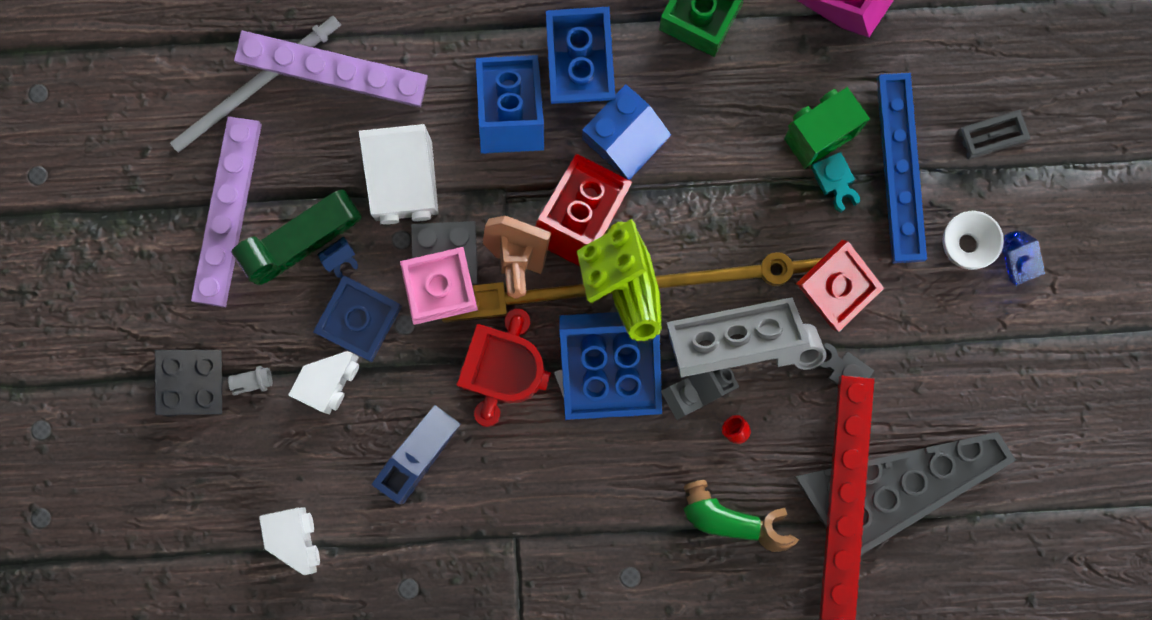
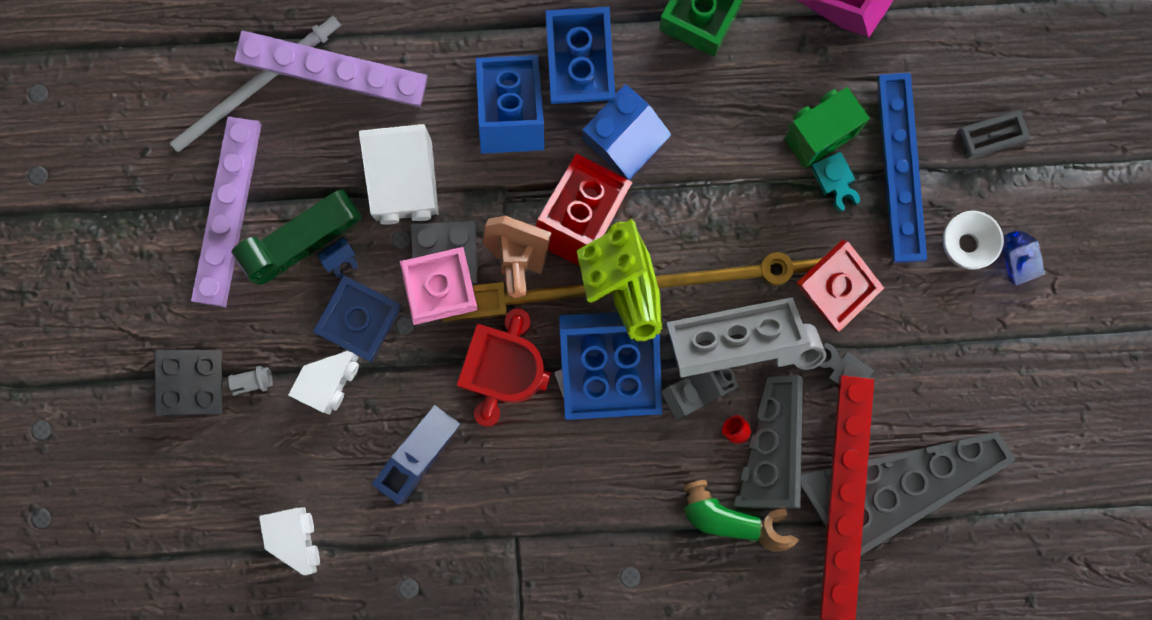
none -> dark grey wing [733,375,803,509]

